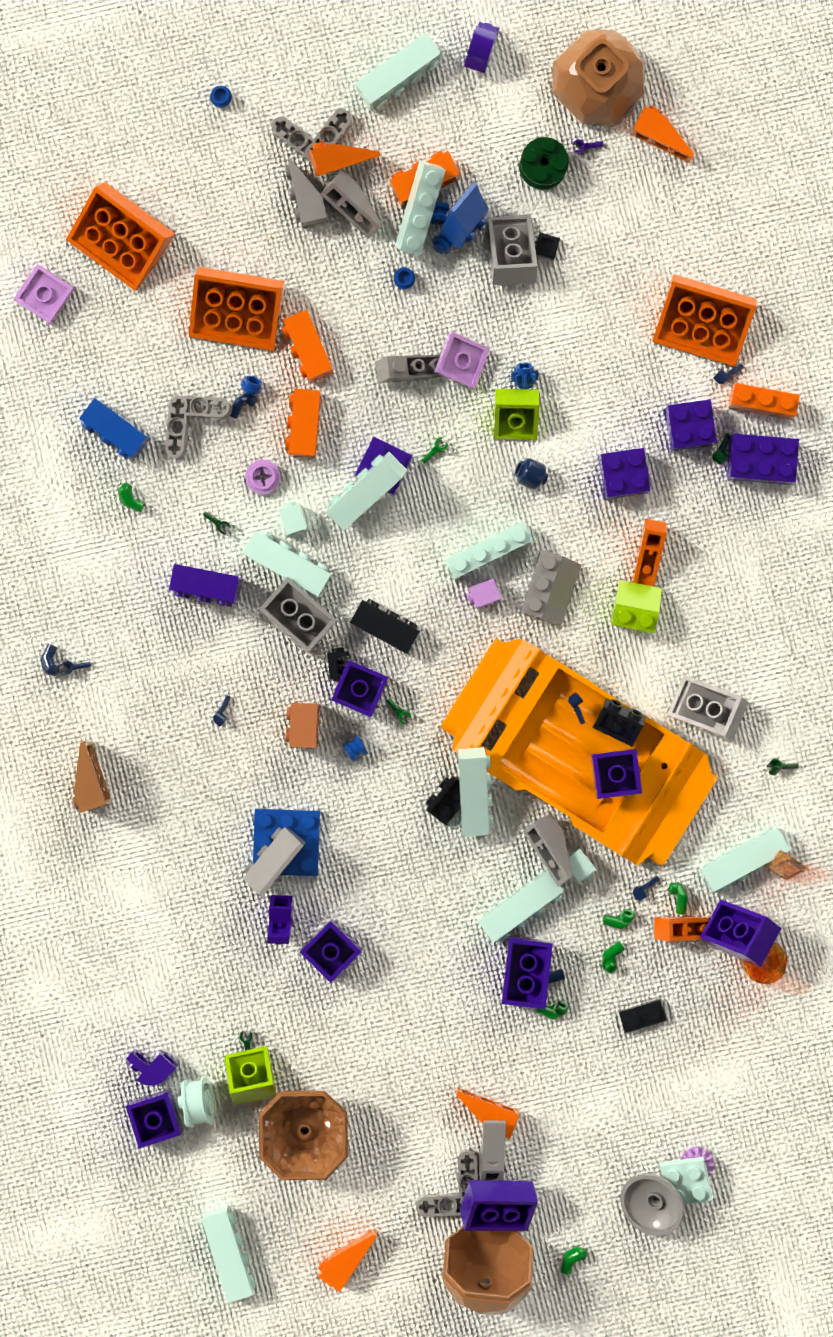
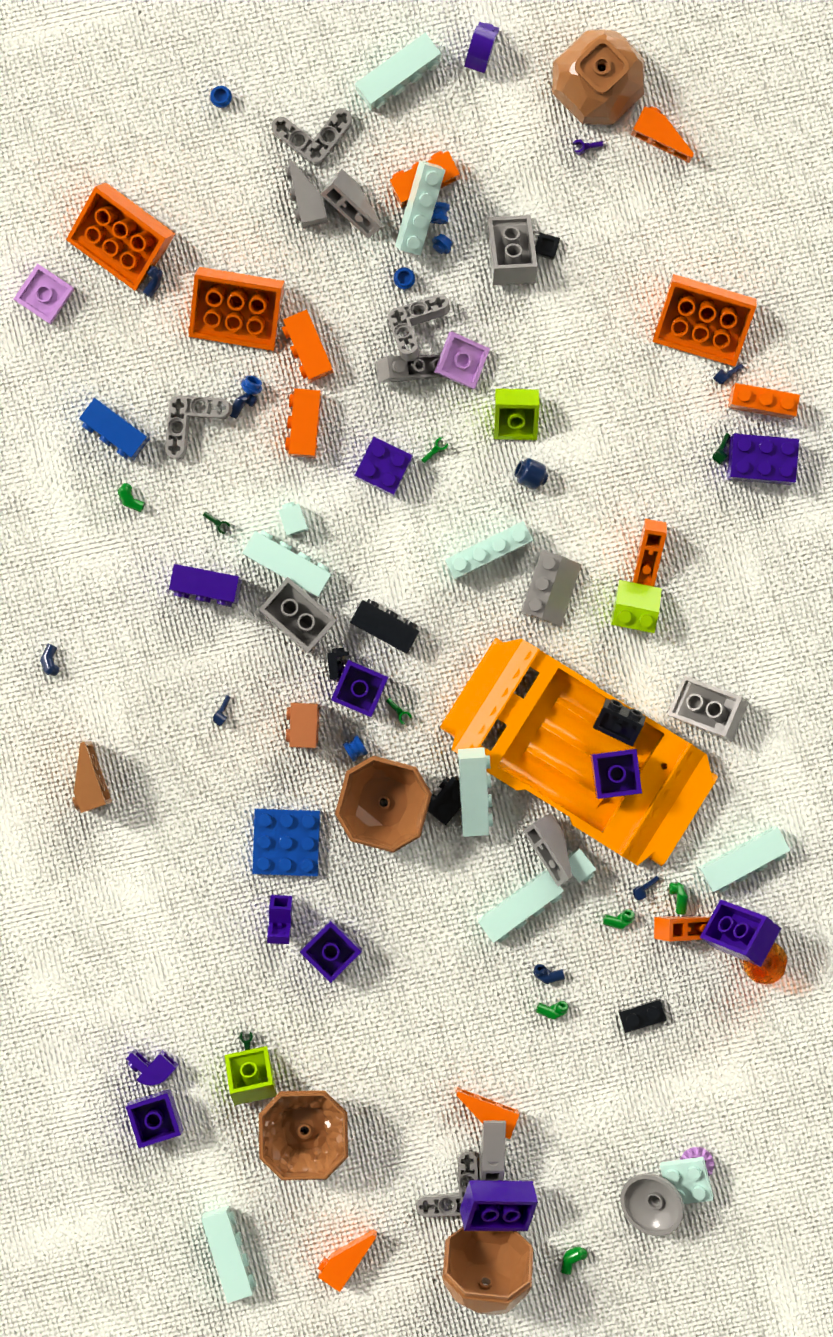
dark blue hand [59,661,91,676] -> none
light aqua wheel [178,1076,215,1128] -> none
slope [243,826,306,897] -> none
lavender gear [245,459,280,494] -> none
orange slope [308,141,381,176] -> none
light aqua brick [326,452,407,530] -> none
blue slope [439,182,488,249] -> none
lavender brick [466,578,501,609] -> none
dark purple slope [501,935,553,1009] -> none
blue gear [511,362,538,389] -> none
dark green wheel [519,137,569,190] -> none
dark blue hand [568,693,585,725] -> none
dark purple brick [598,448,650,500] -> none
green arm [602,941,625,973] -> none
dark purple brick [664,399,717,452] -> none
dark green hand [766,758,799,776] -> none
clear orange slope [769,850,807,880] -> none
none -> dark blue arm [142,265,163,298]
none -> medium nougat rock [335,755,432,853]
none -> light grey beam [388,295,450,361]

